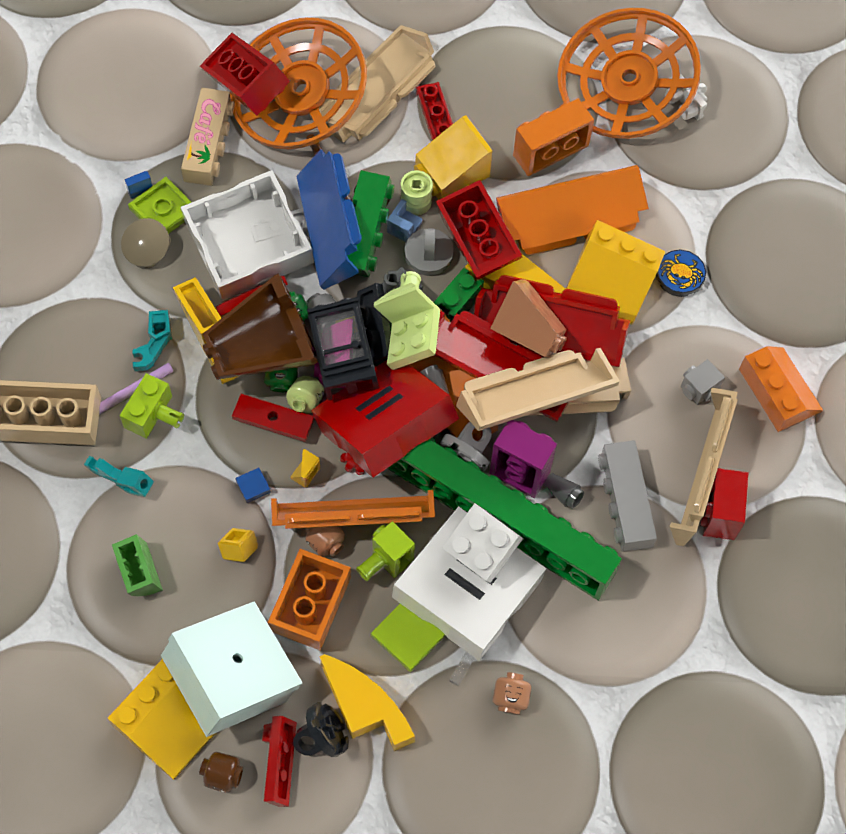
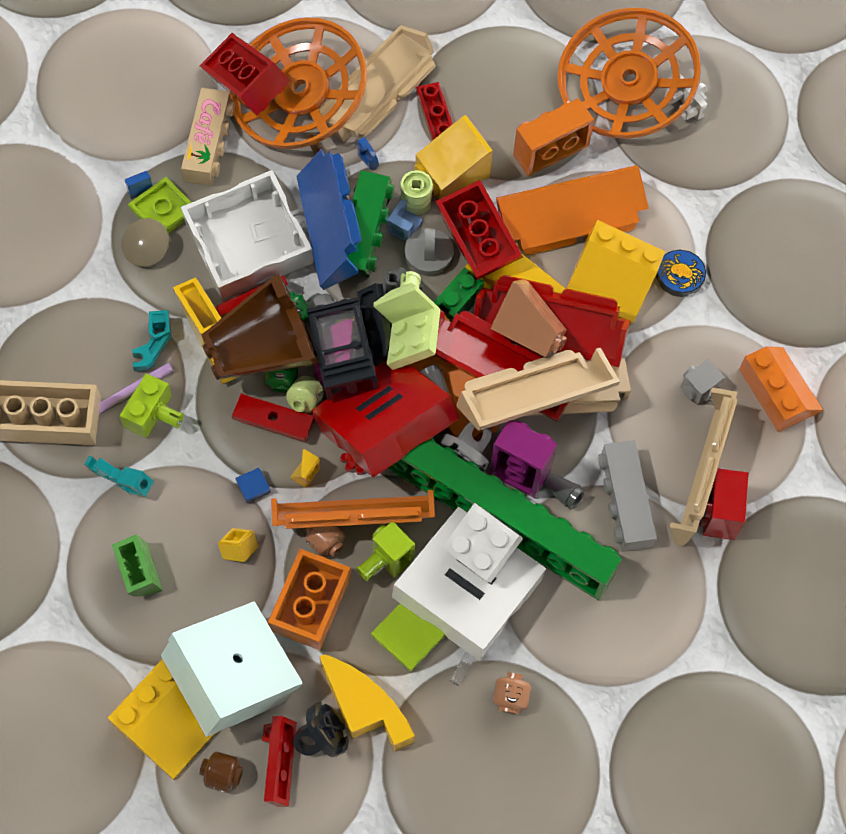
none -> blue tile [357,137,379,170]

